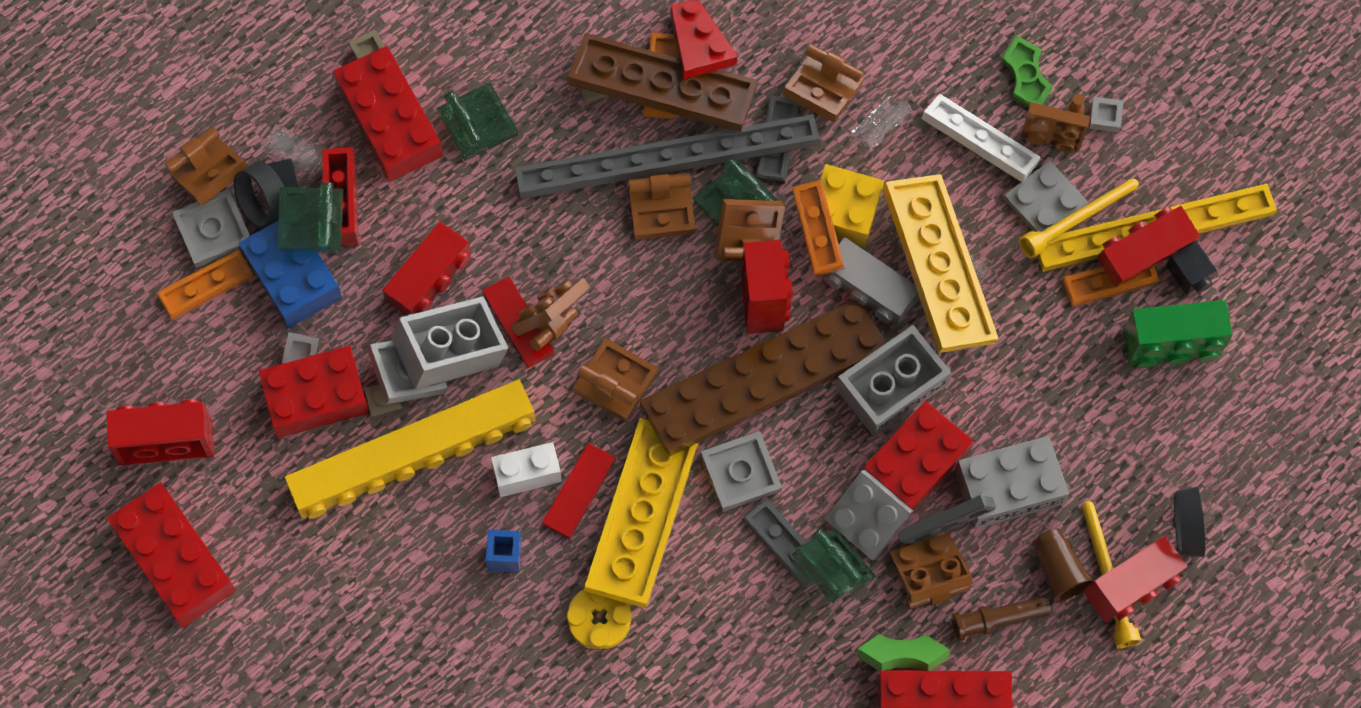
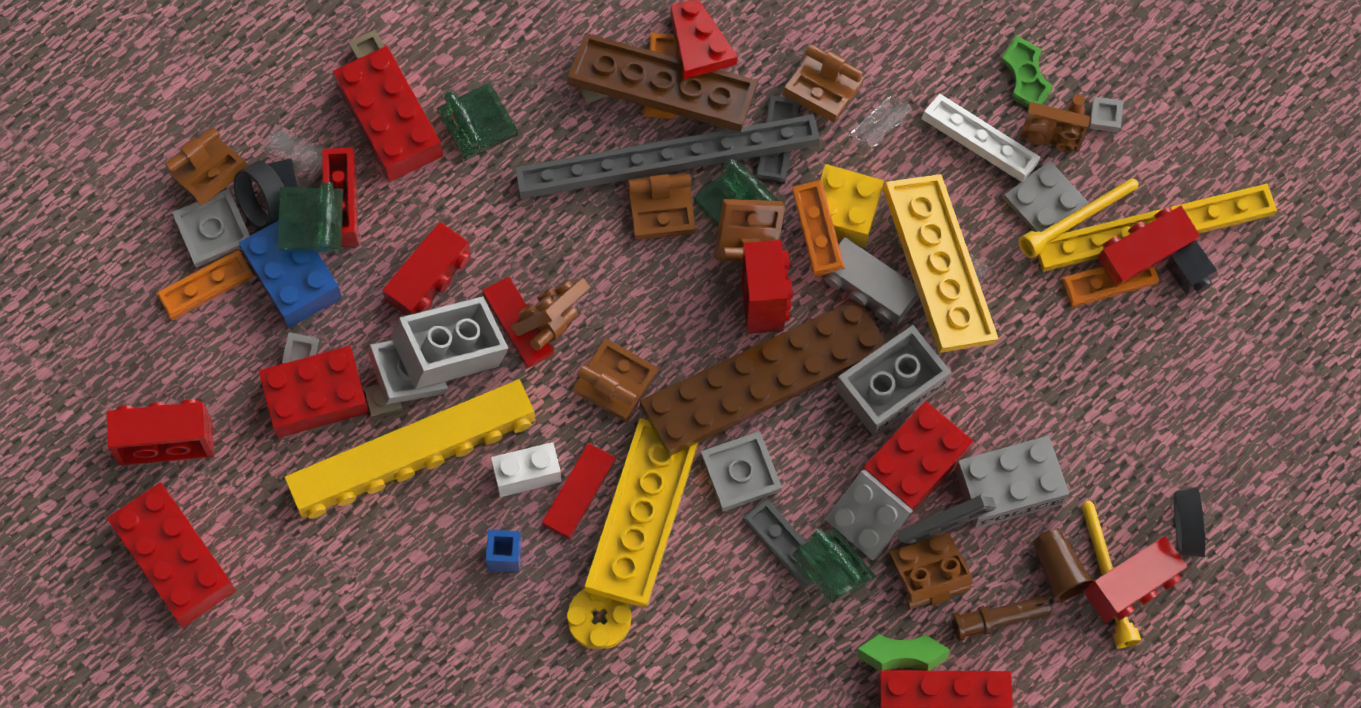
green brick [1123,300,1233,368] -> none

